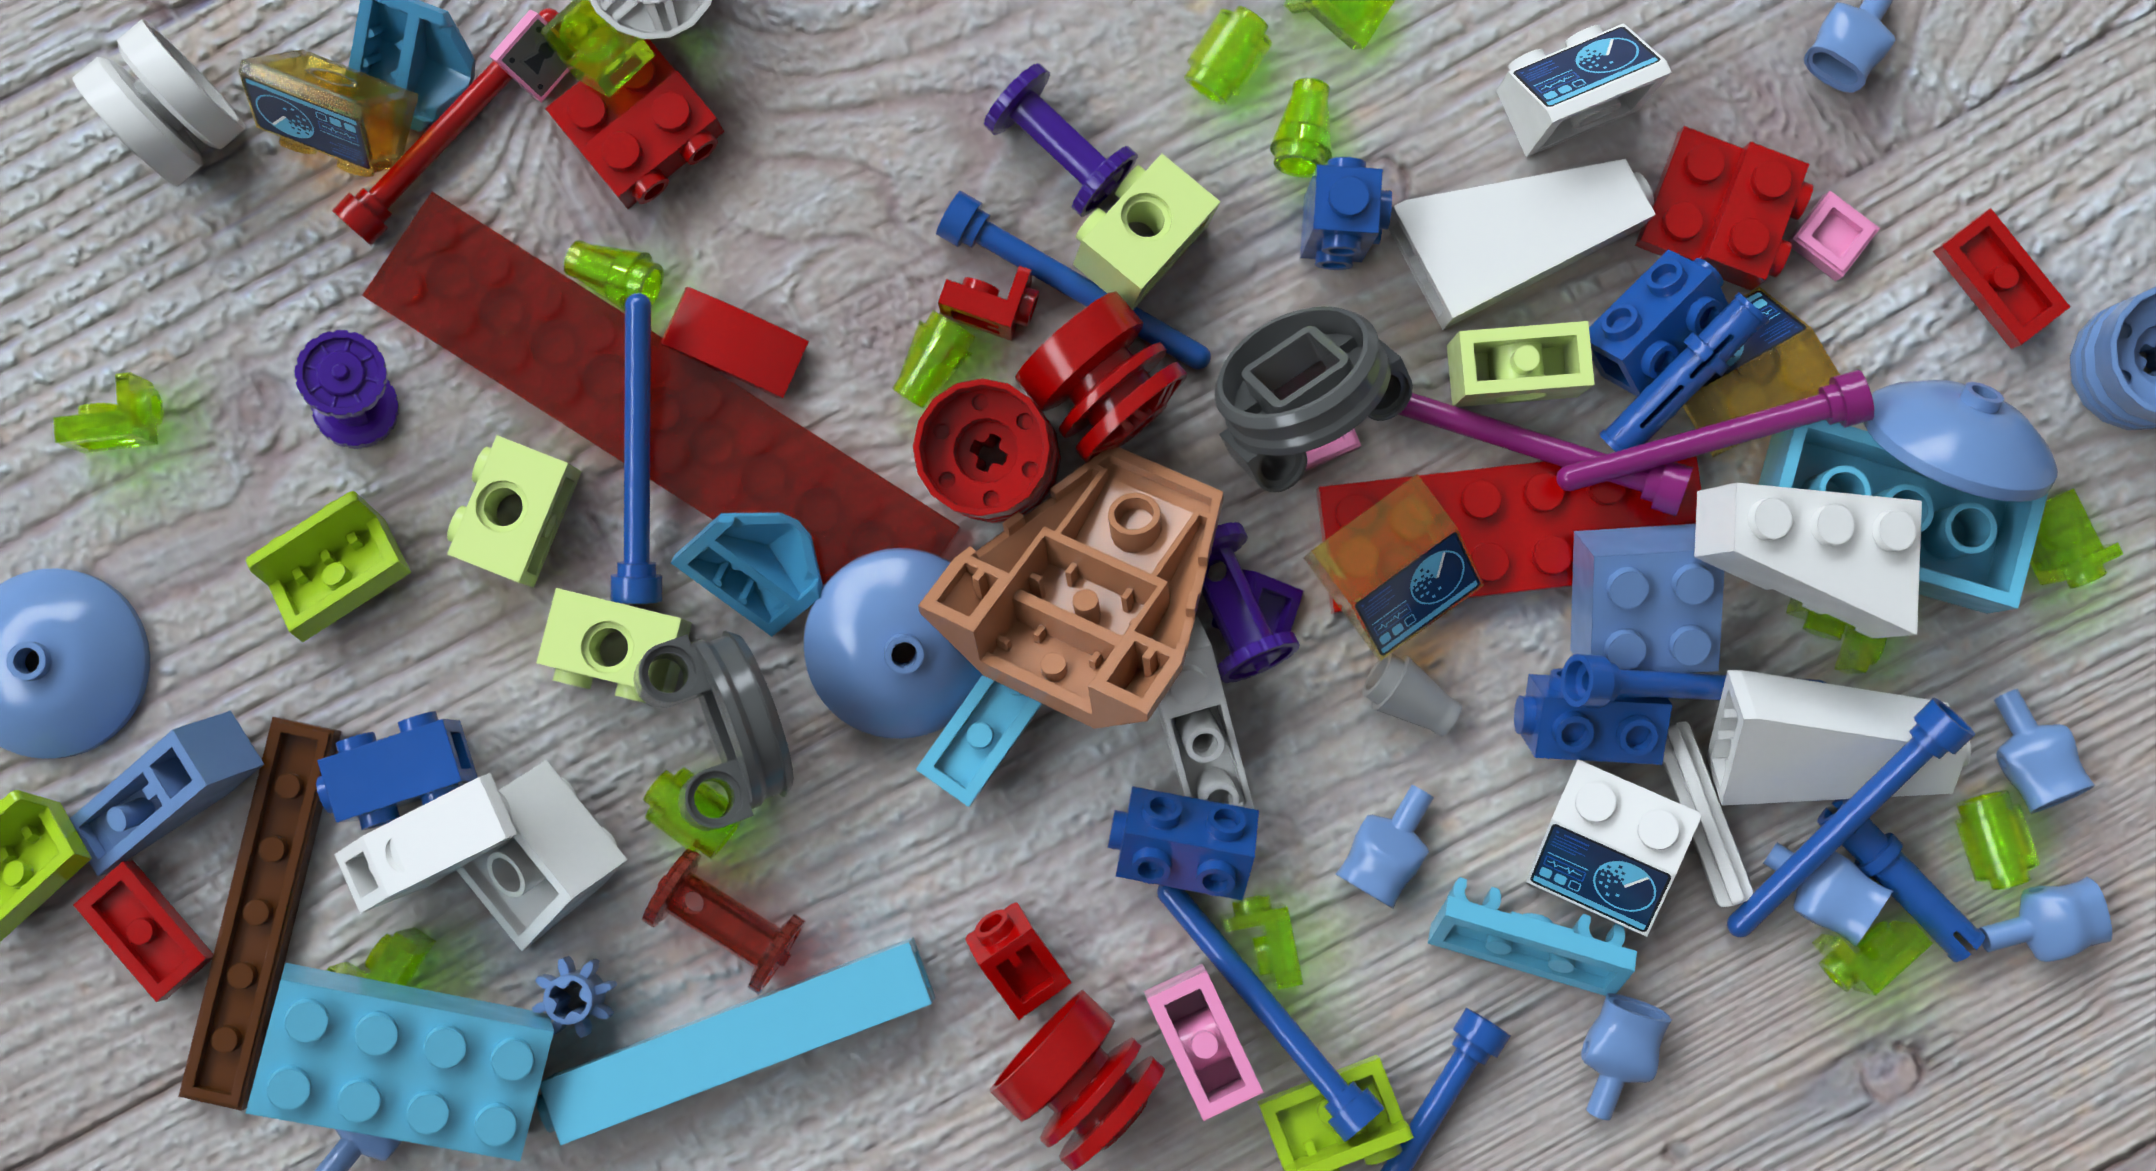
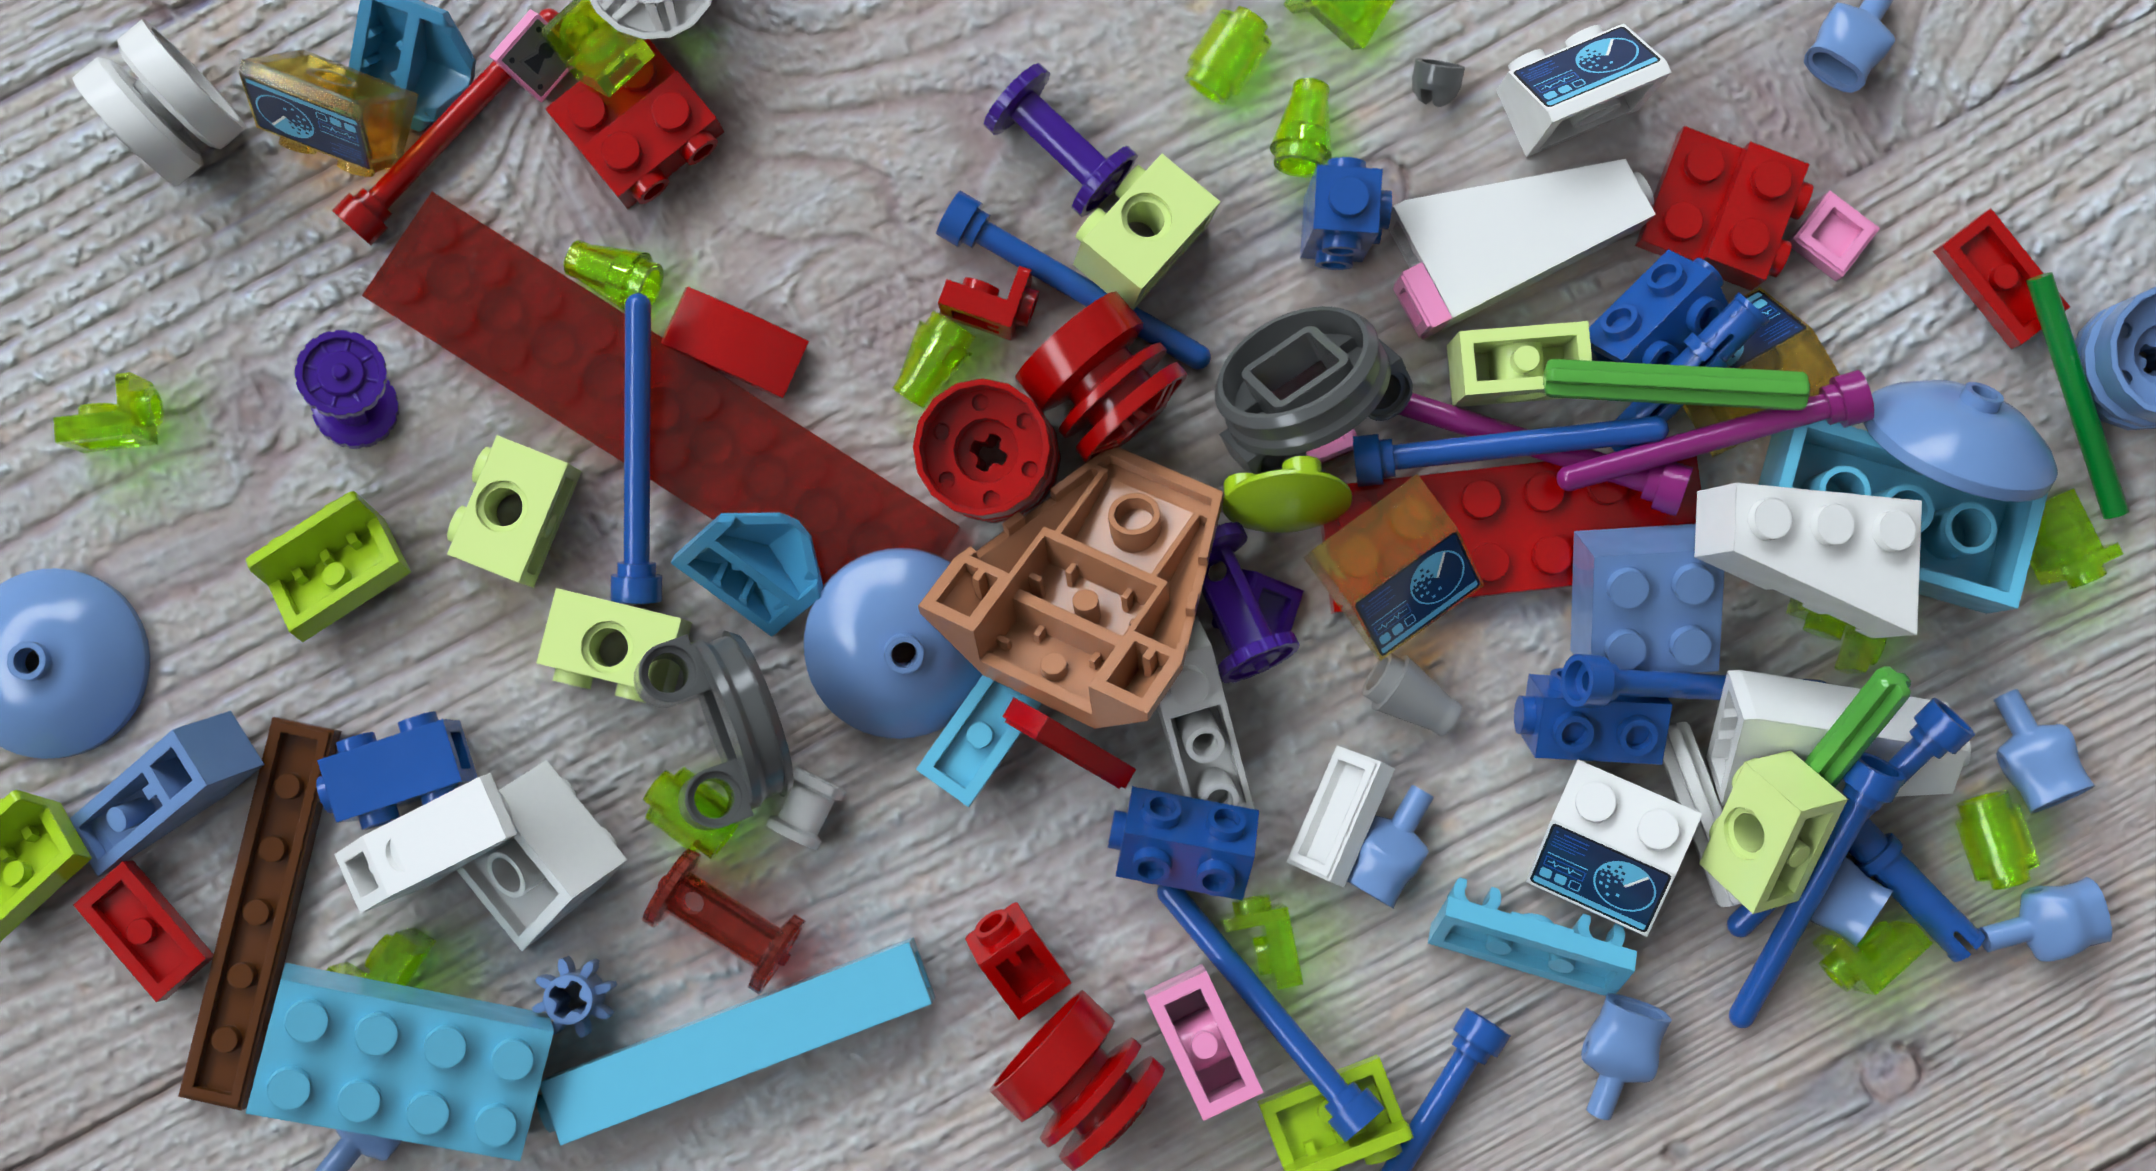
none -> white bush [766,767,846,850]
none -> red tile [1002,697,1136,789]
none -> lime dish [1222,456,1352,533]
none -> white tile [1287,745,1395,888]
none -> blue piece [1353,416,1669,487]
none -> bright pink tile [1393,262,1452,339]
none -> dark grey hinge [1412,58,1465,107]
none -> bright green axle [1543,359,1810,411]
none -> yellowish green brick [1699,750,1848,914]
none -> blue piece [1729,752,1905,1029]
none -> bright green axle [1804,666,1911,788]
none -> green bar [2026,272,2130,519]

